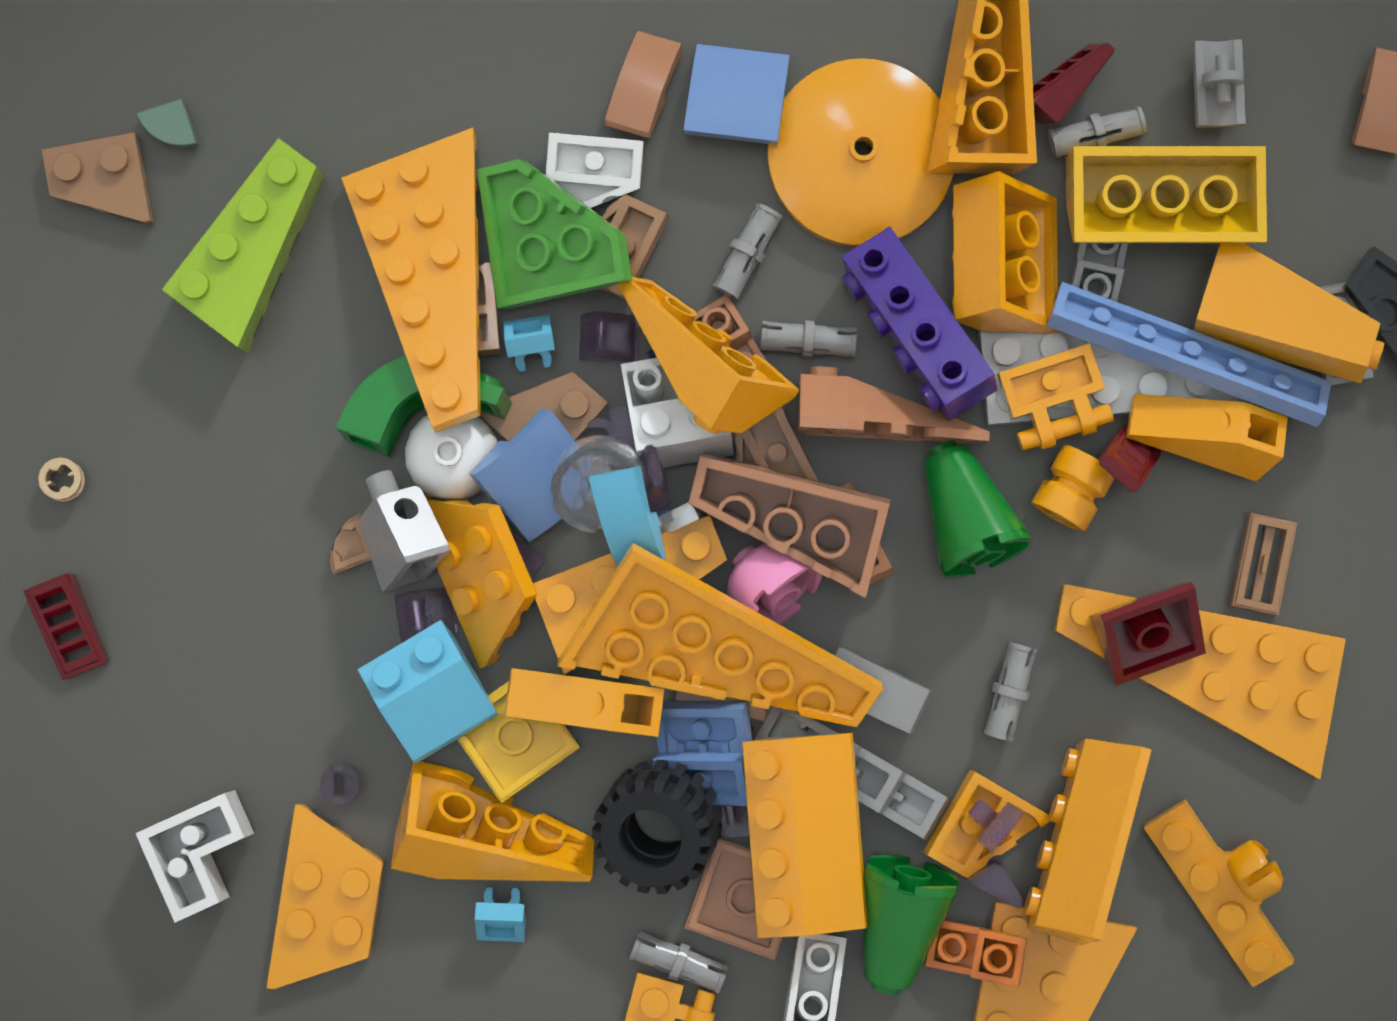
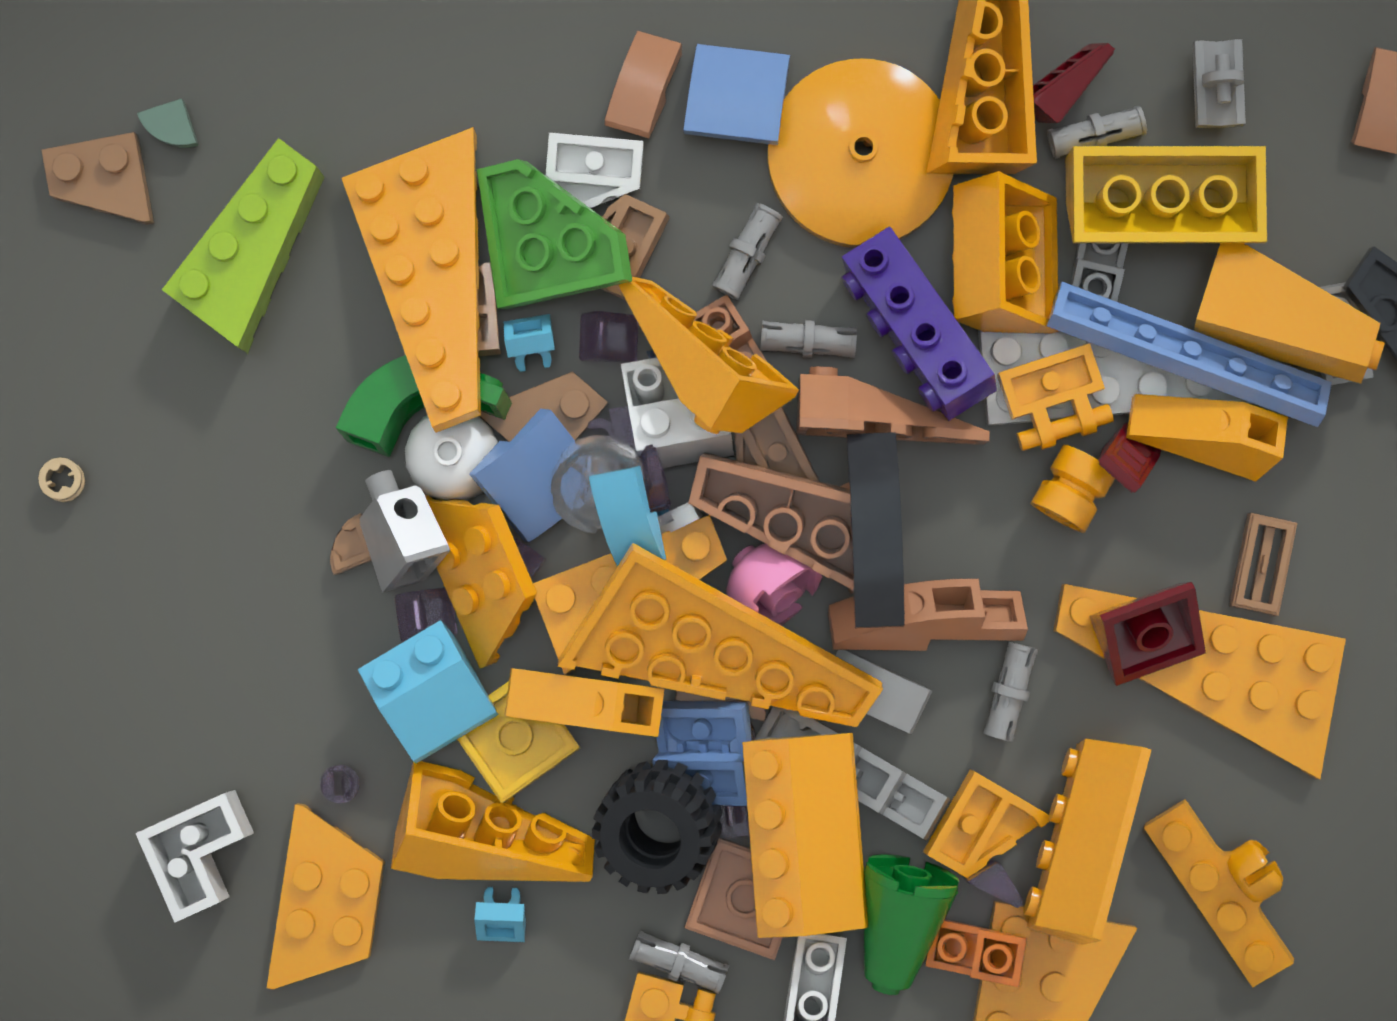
dark red slope [24,573,109,680] -> none
green cone [923,441,1032,579] -> none
tile [967,798,1023,855] -> none
none -> nougat slope [828,579,1028,651]
none -> black slope [847,432,905,629]

